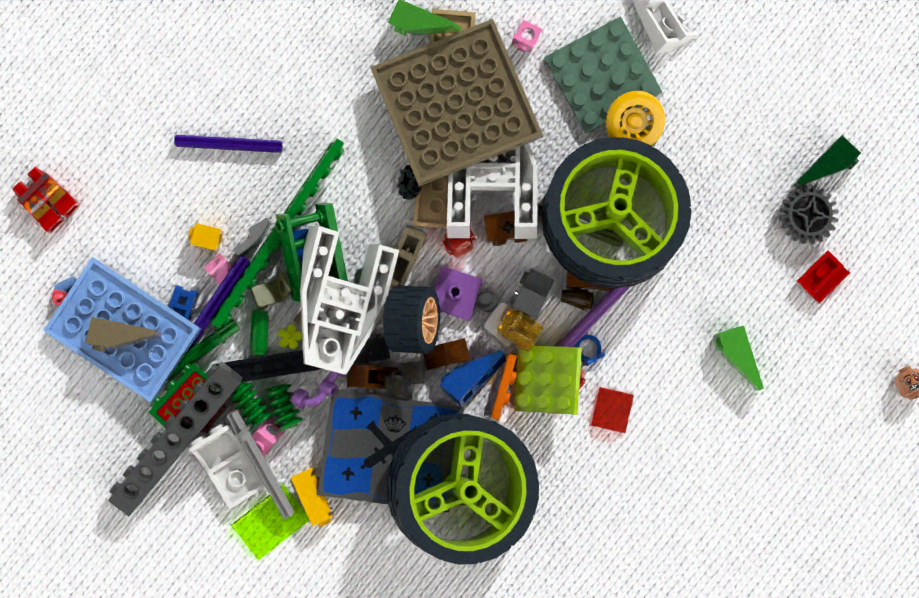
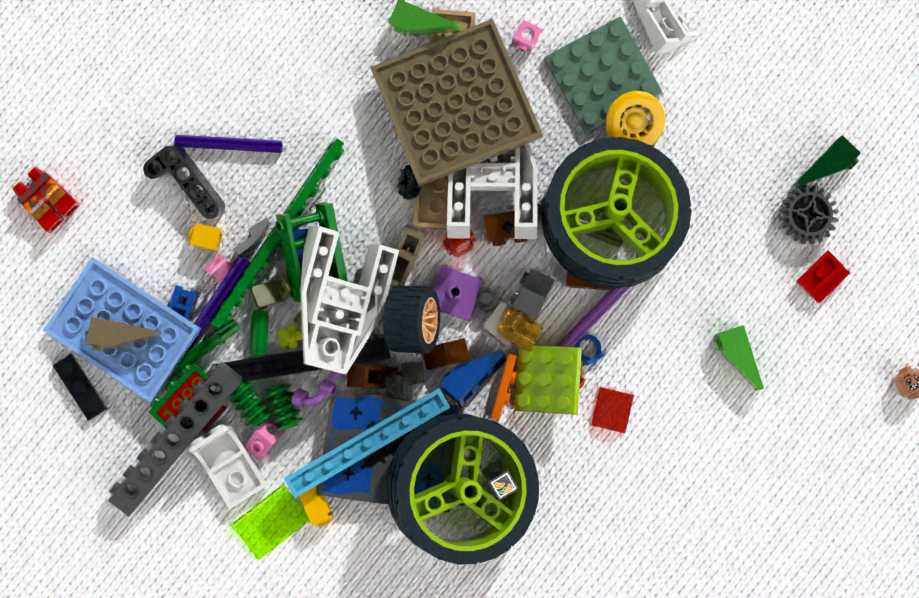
arm [52,276,76,306] -> none
light grey axle [225,410,294,519] -> none
dark brown cone [561,289,594,311] -> none
none -> black plate [52,353,108,421]
none -> black beam [143,144,225,219]
none -> medium azure plate [284,388,450,498]
none -> black brick [481,458,519,501]

